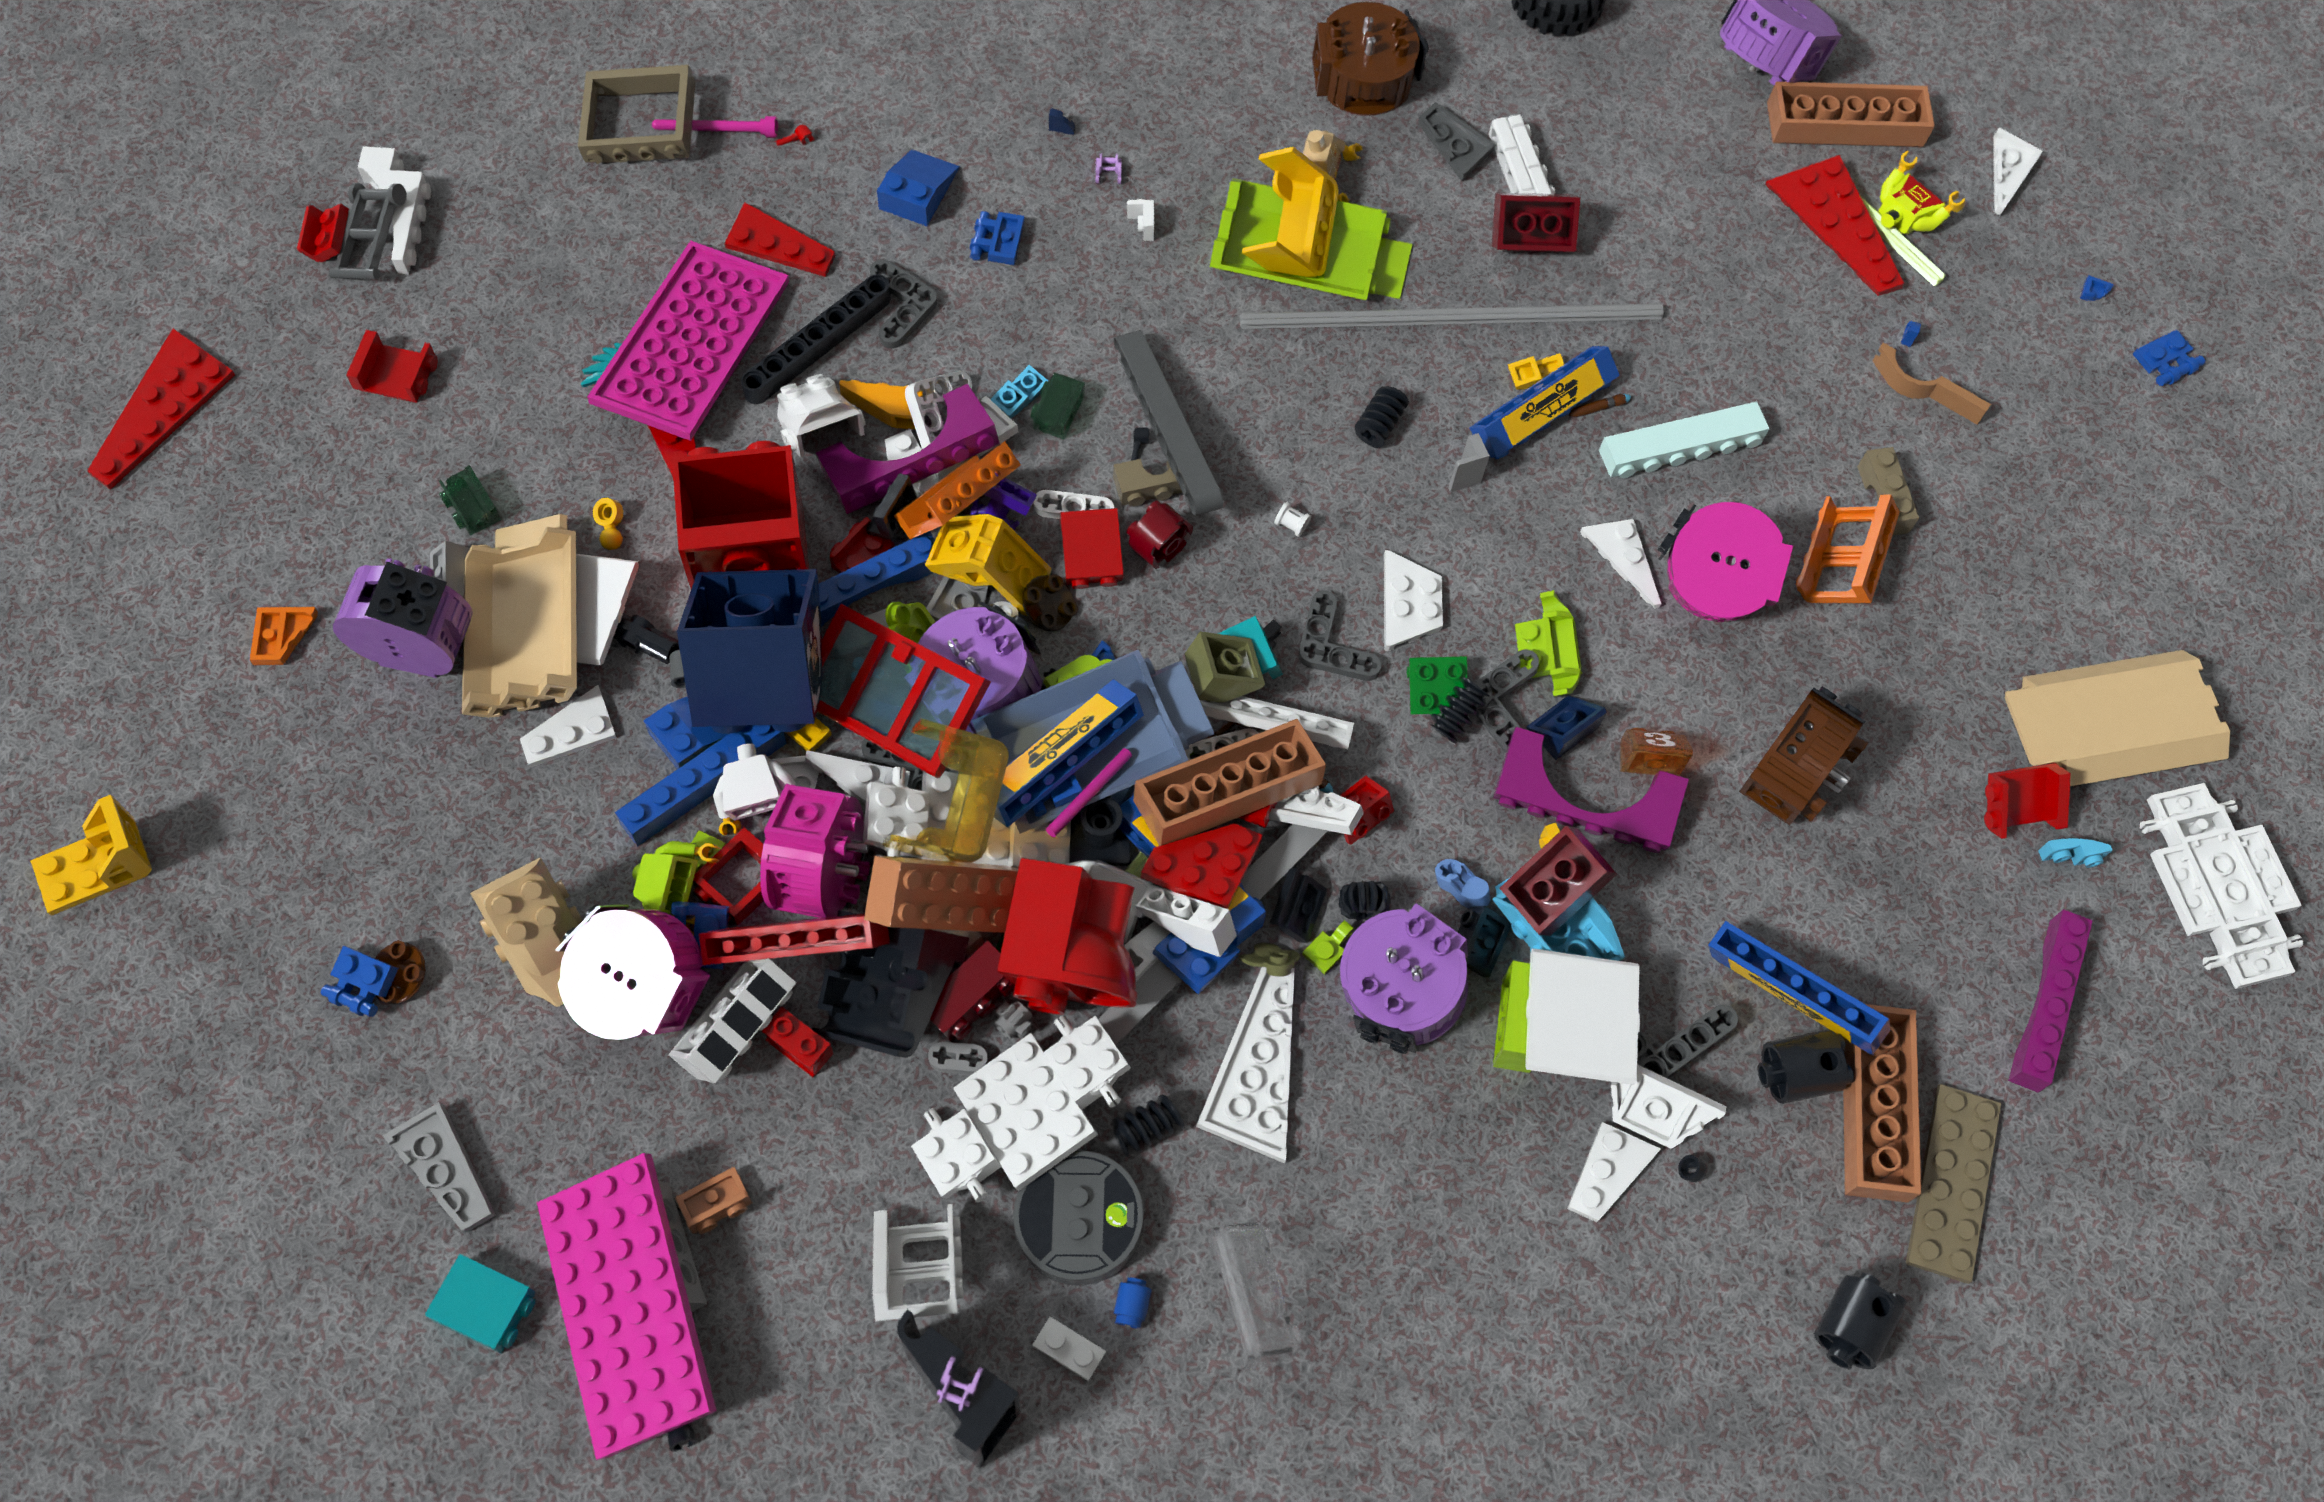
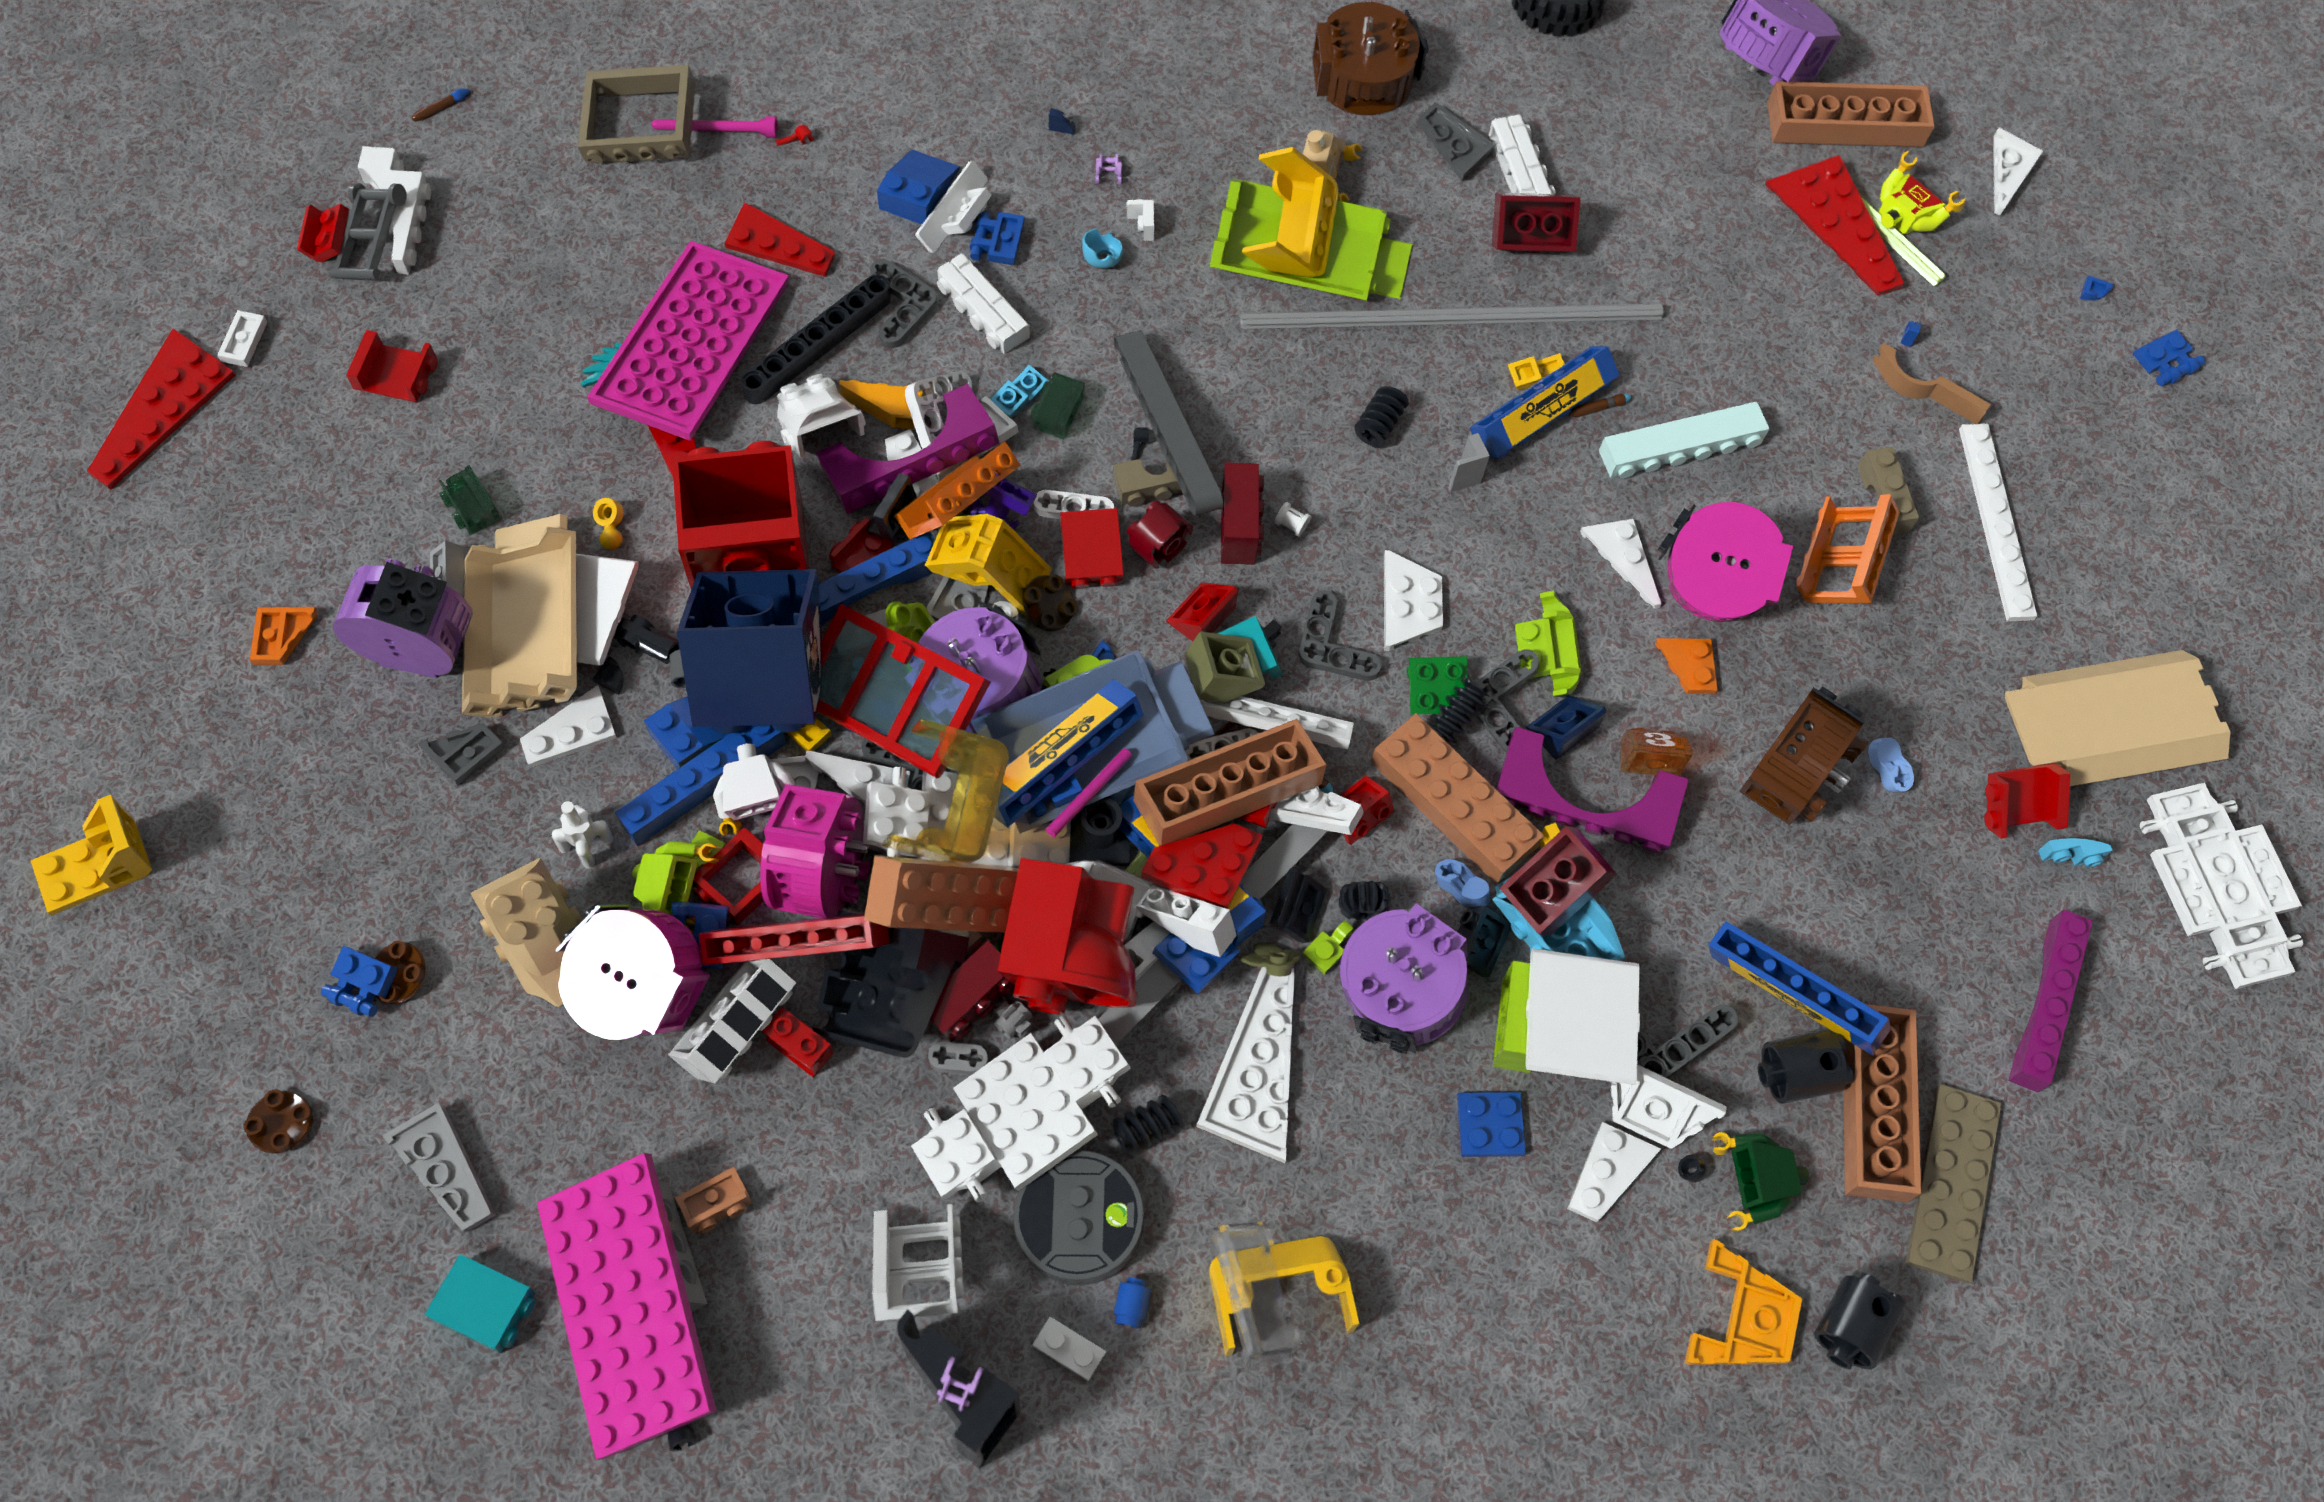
none -> white plate [217,310,267,367]
none -> reddish brown dish [244,1089,313,1153]
none -> reddish brown piece [412,88,470,122]
none -> dark grey wing [418,723,505,786]
none -> white plant [552,801,614,868]
none -> black tile [593,656,624,695]
none -> white bracket [916,161,992,253]
none -> white brick [937,253,1030,354]
none -> medium azure hair [1082,228,1123,268]
none -> red slope [1166,582,1238,641]
none -> yellow windscreen [1209,1236,1359,1357]
none -> dark red brick [1221,462,1264,565]
none -> nougat brick [1370,713,1544,884]
none -> blue plate [1457,1092,1526,1157]
none -> orange wing [1655,638,1717,694]
none -> light orange wing [1684,1239,1802,1365]
none -> dark green torso [1712,1132,1809,1232]
none -> light blue piece [1868,738,1914,792]
none -> white plate [1959,424,2037,621]

